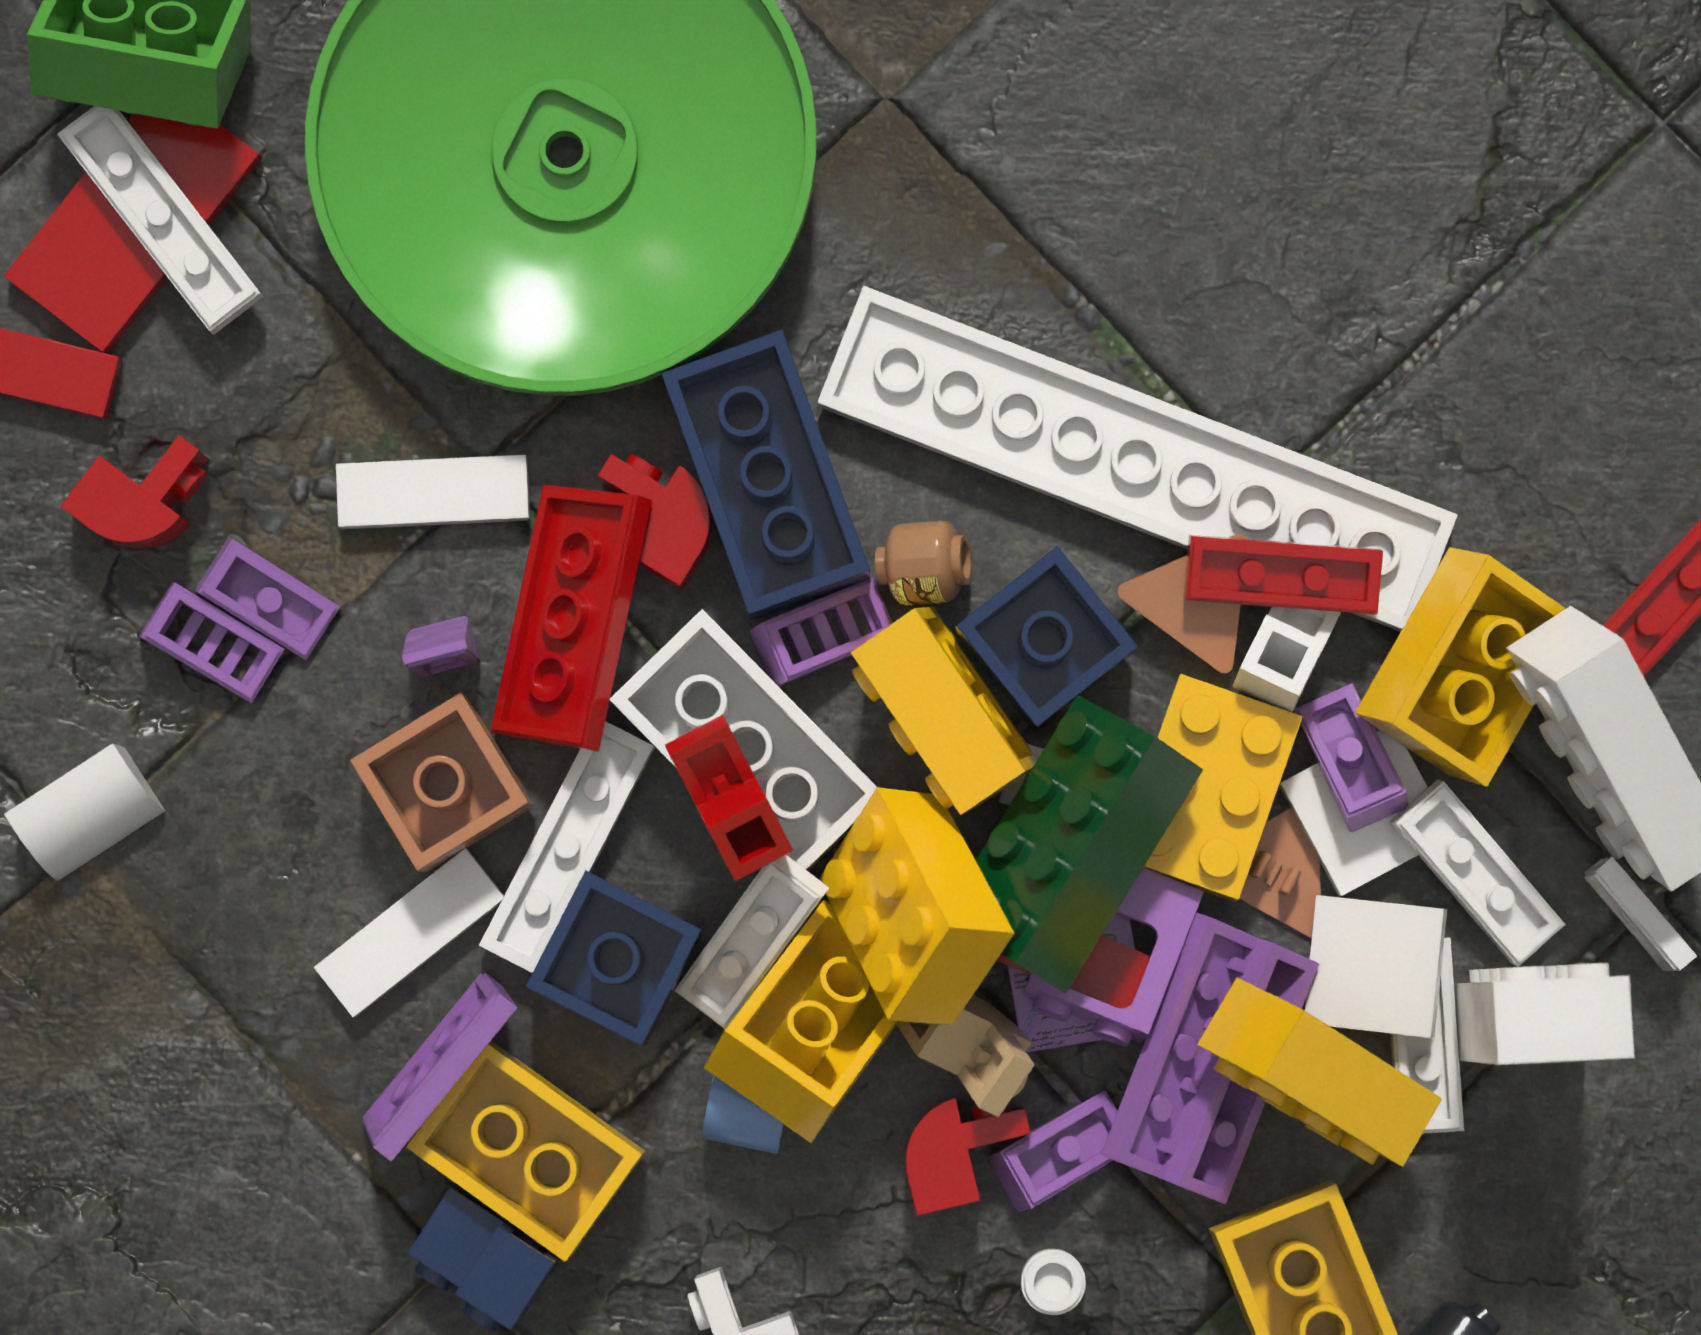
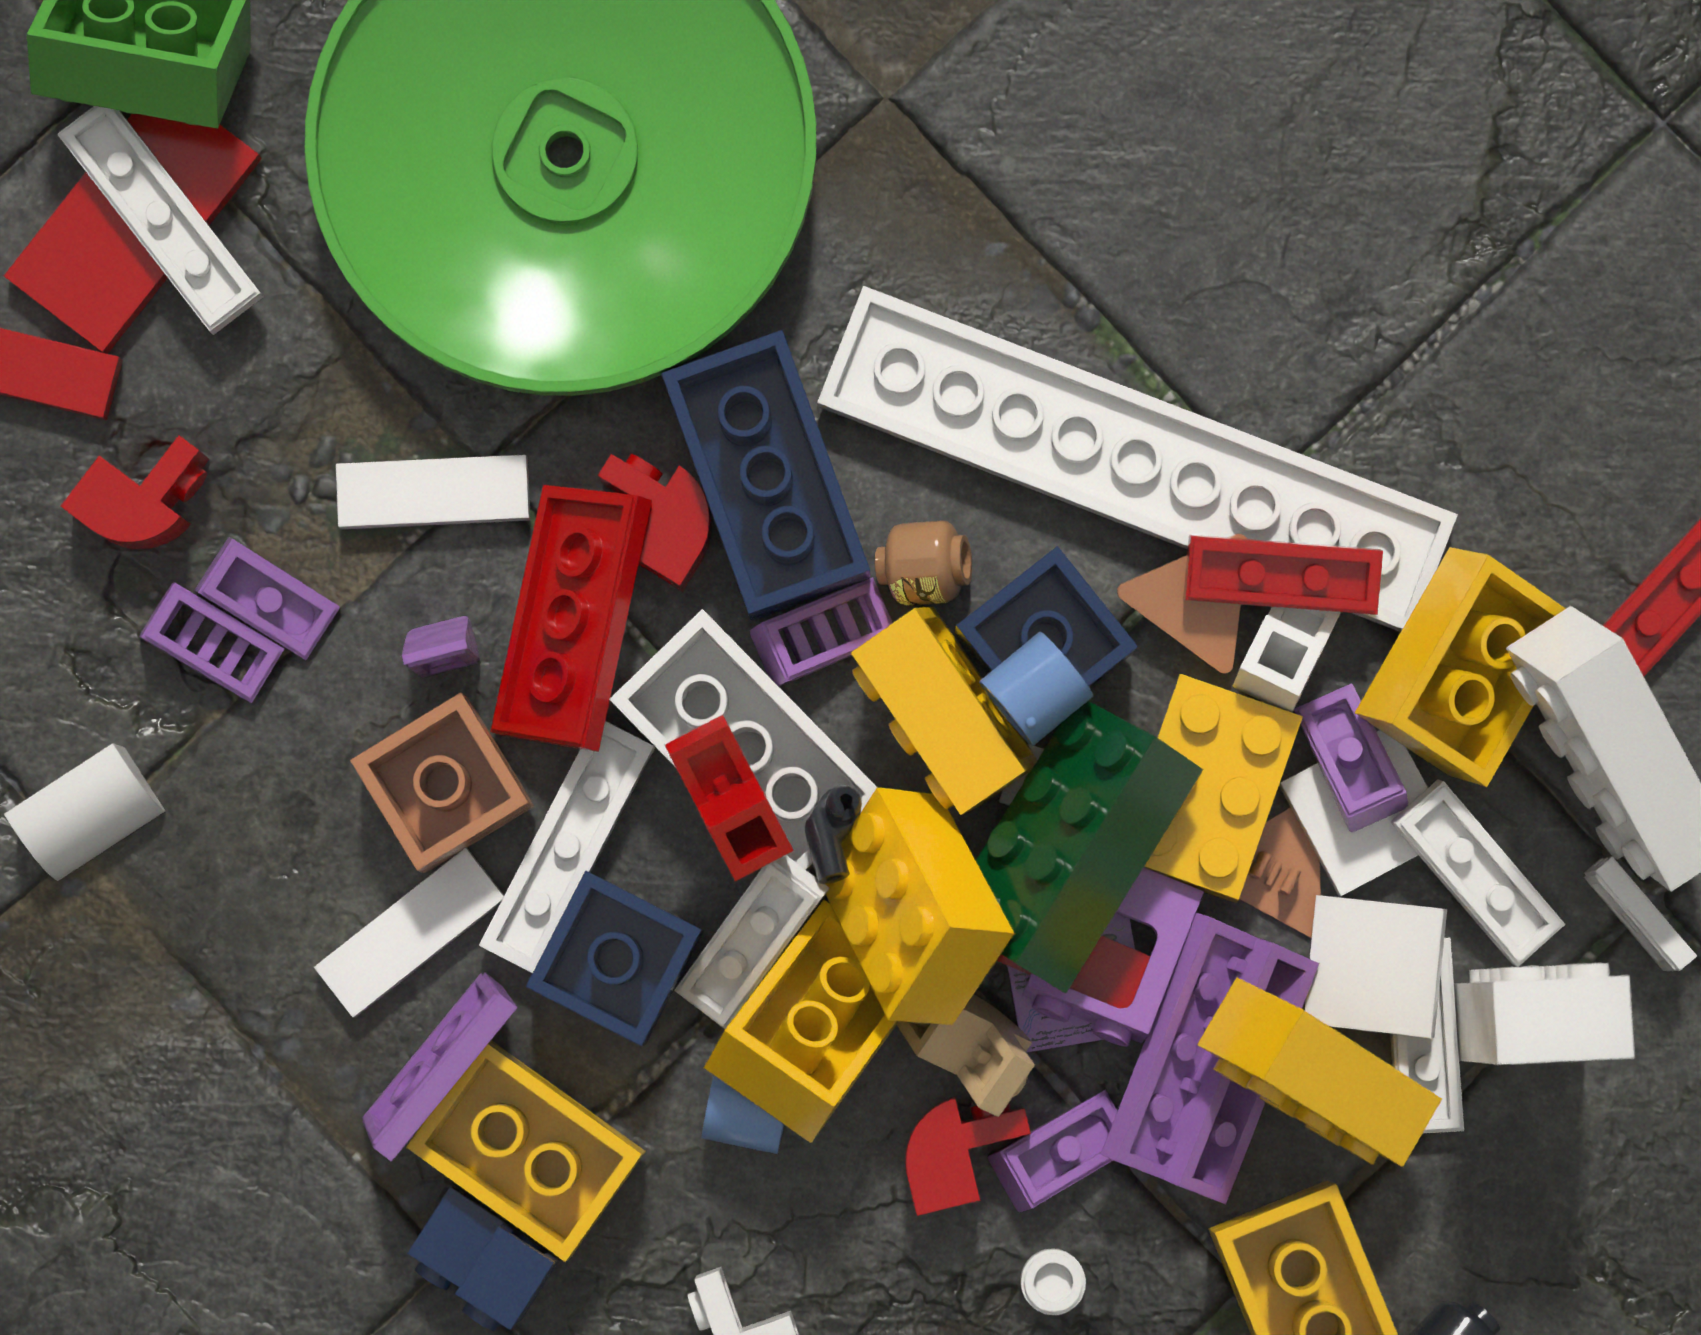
none -> black arm [805,785,862,884]
none -> medium blue piece [979,632,1094,747]

